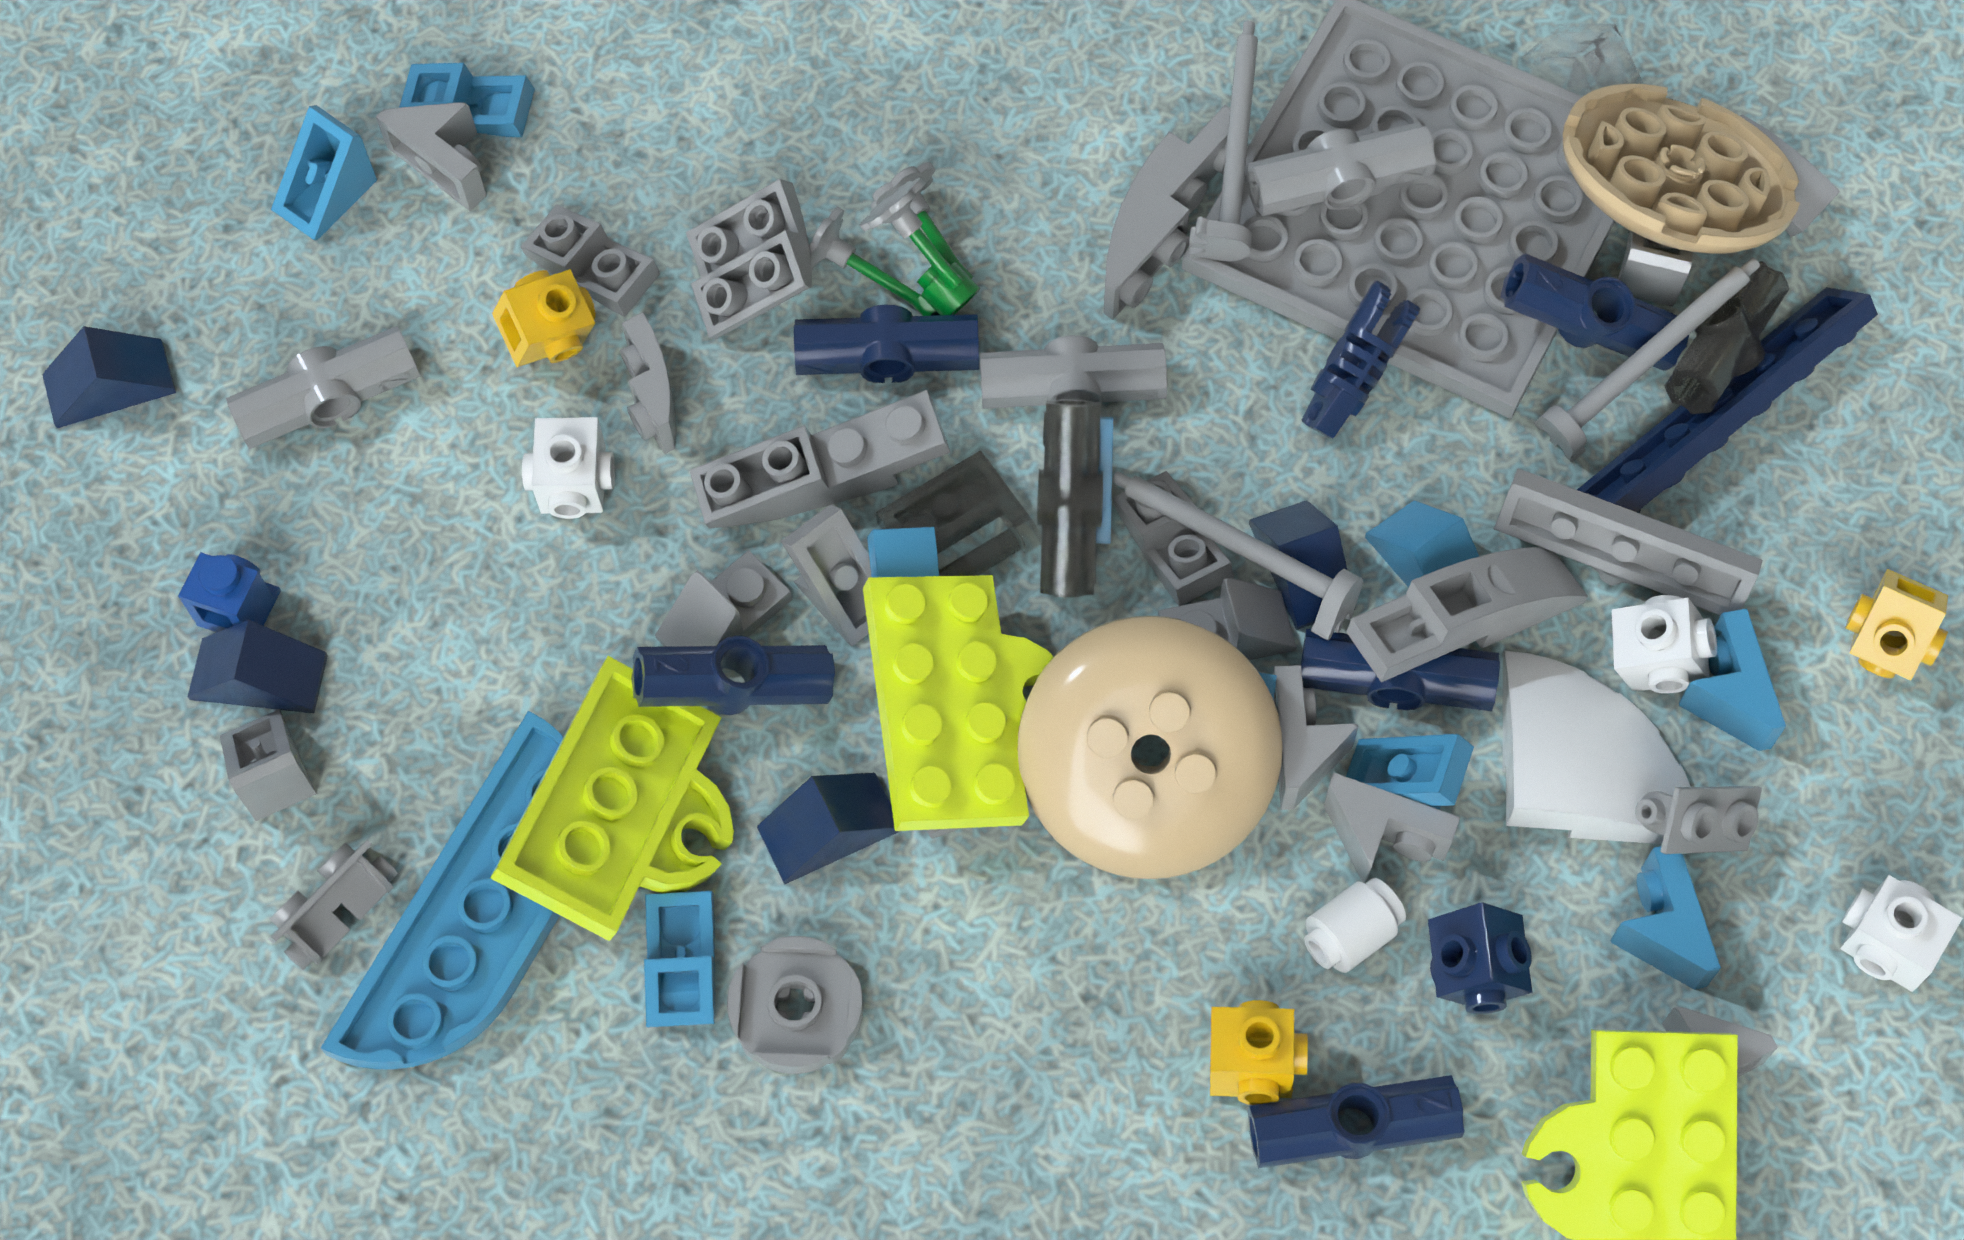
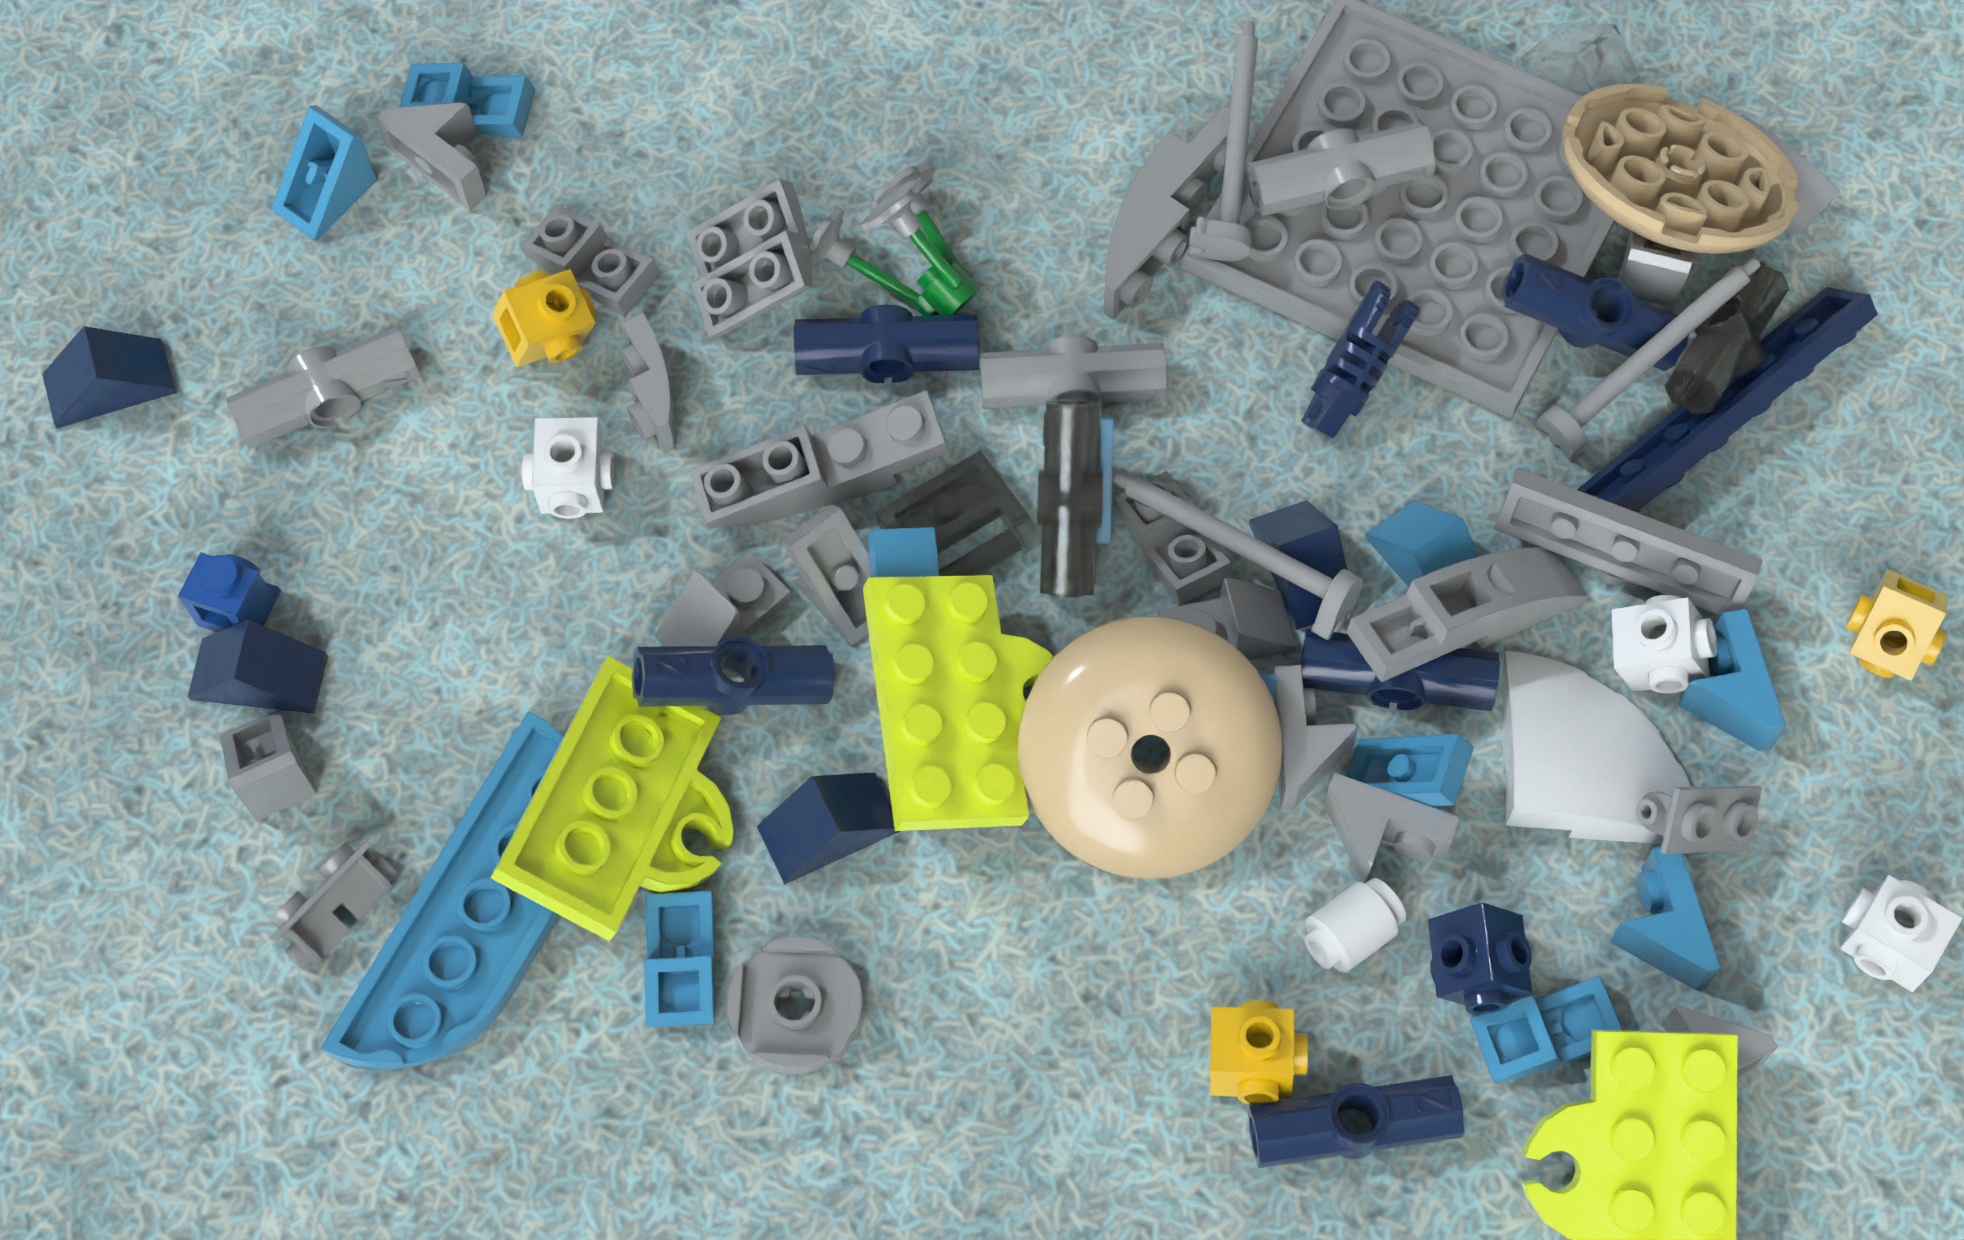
none -> dark azure slope [1469,976,1623,1084]

